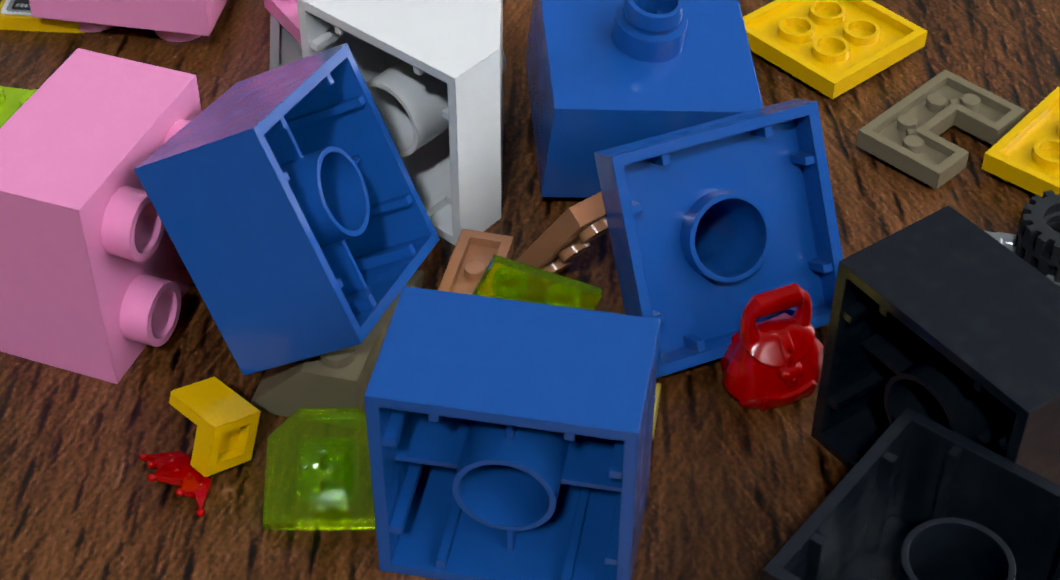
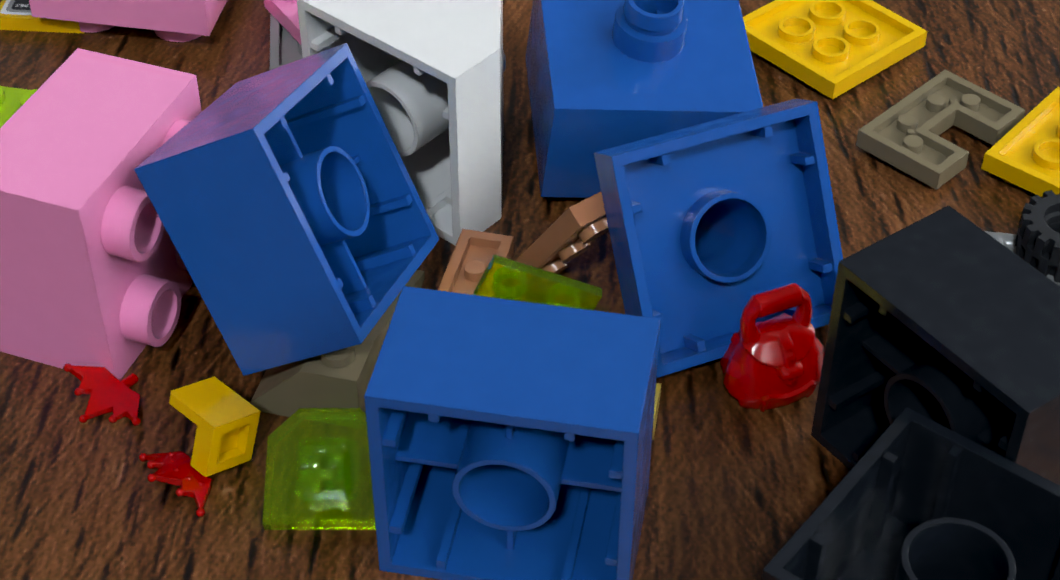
none -> red piece [63,363,141,426]

